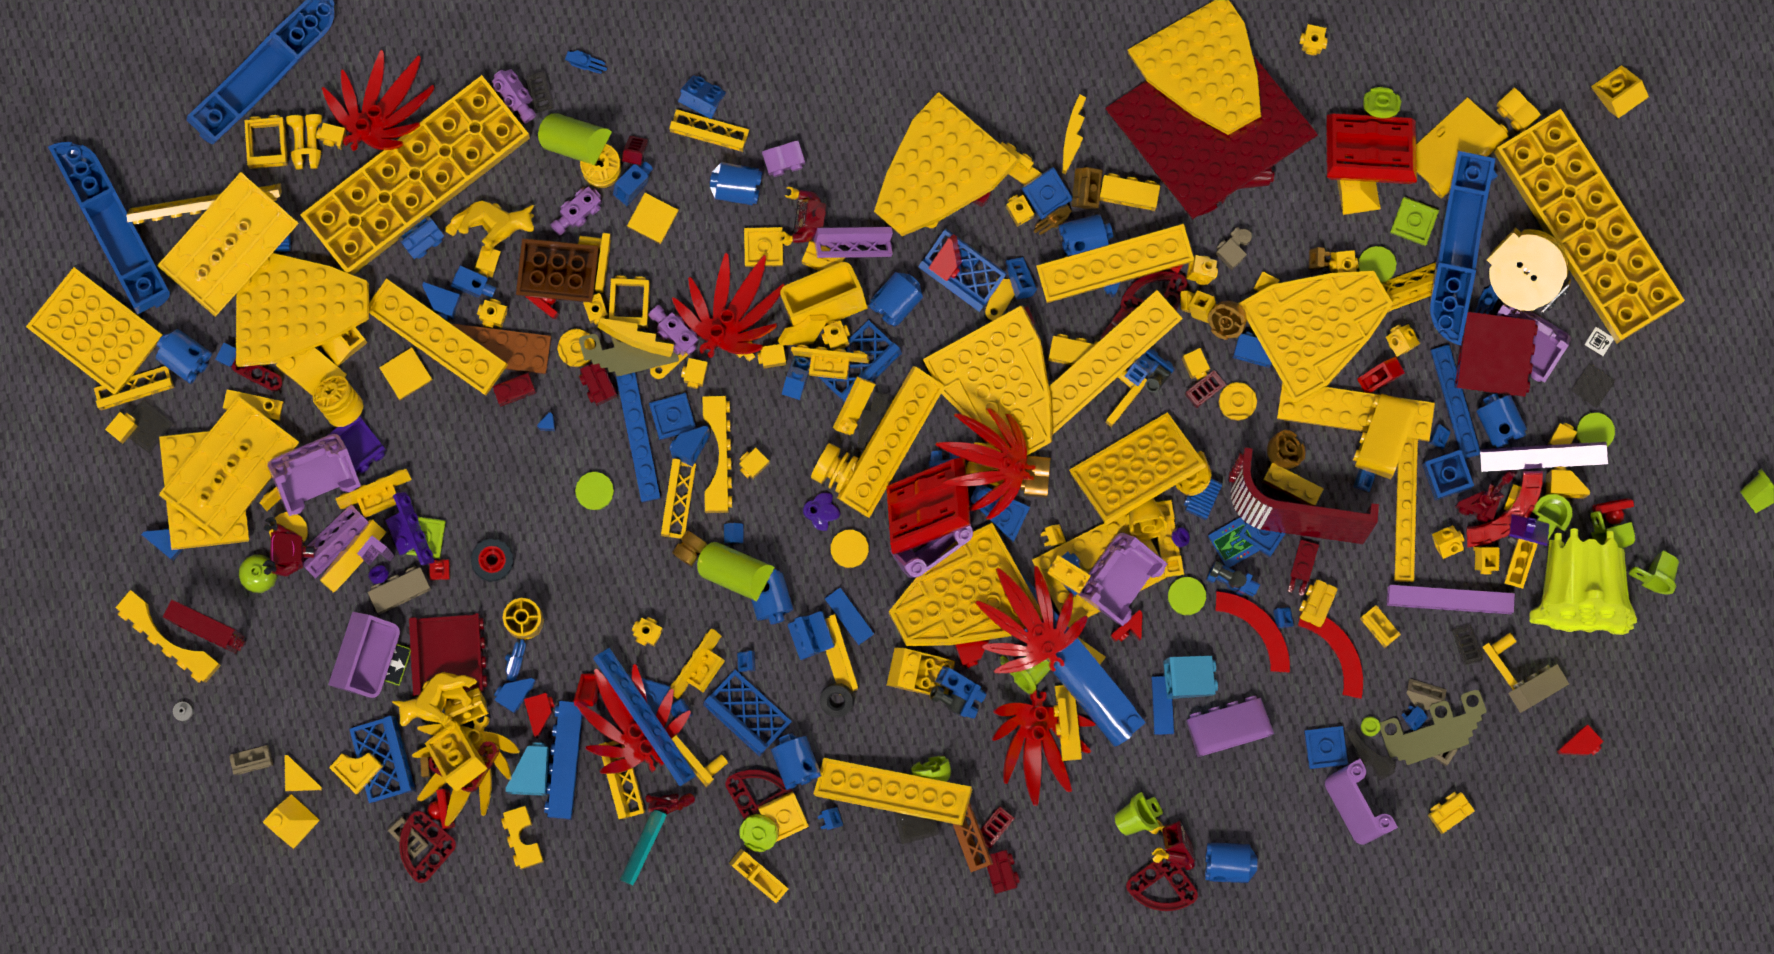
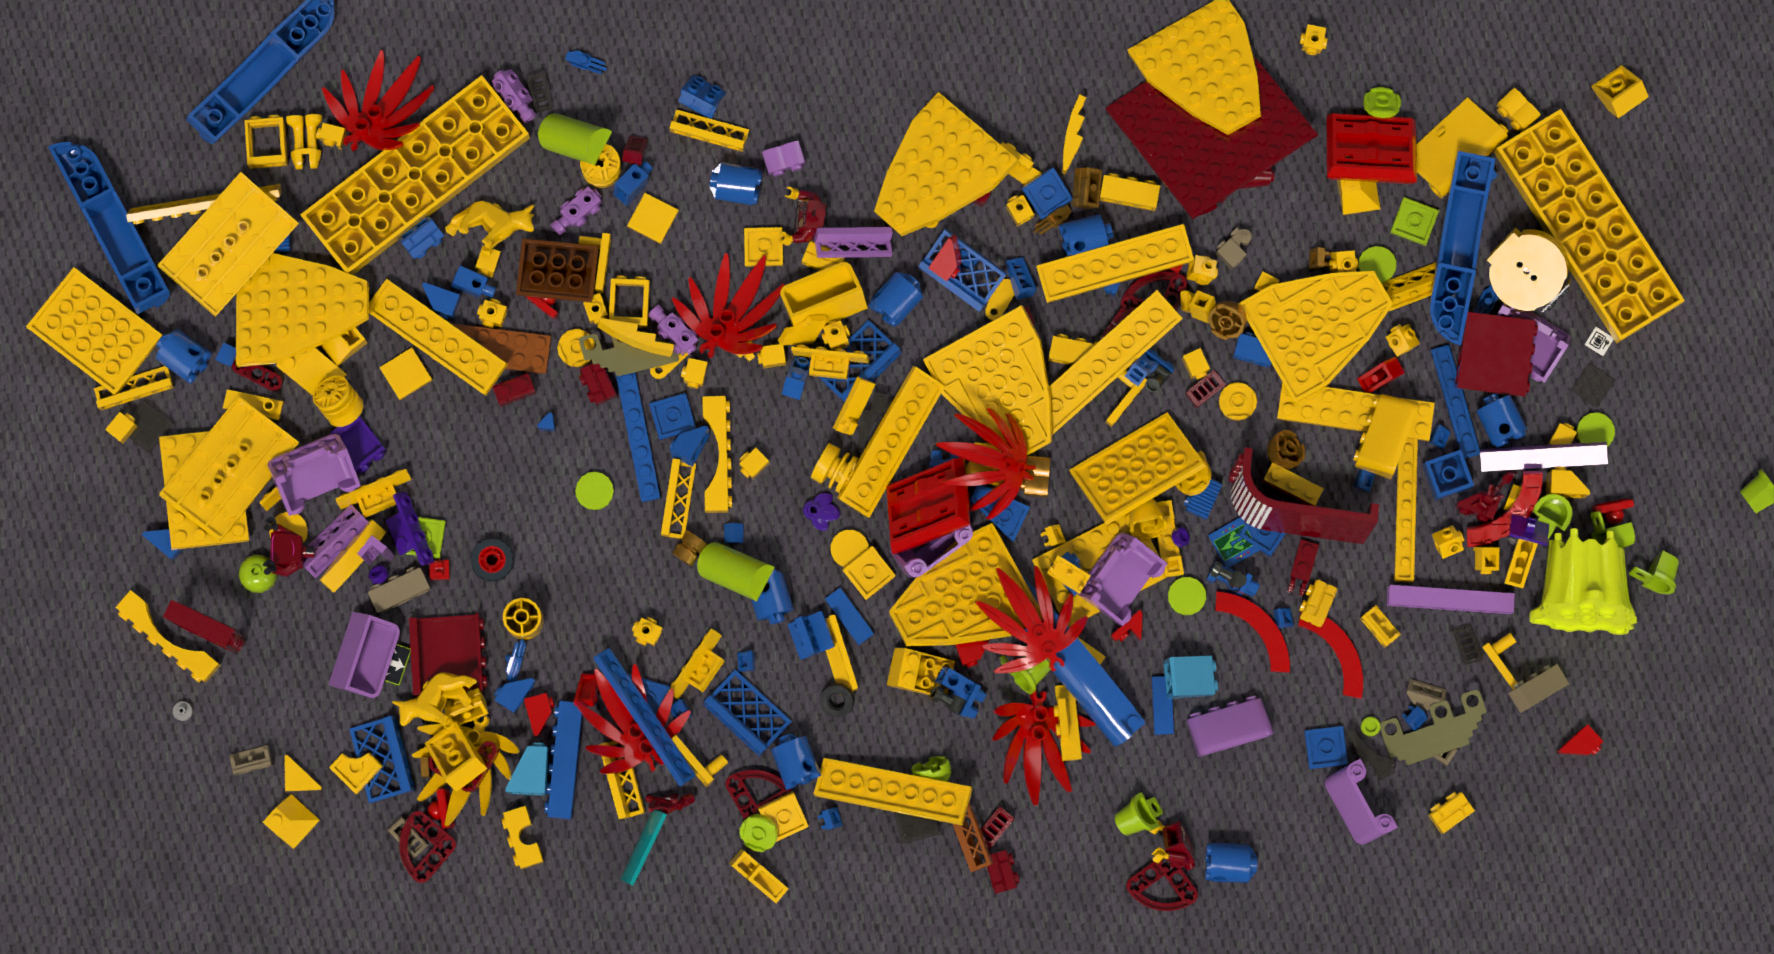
none -> yellow tile [842,546,896,600]

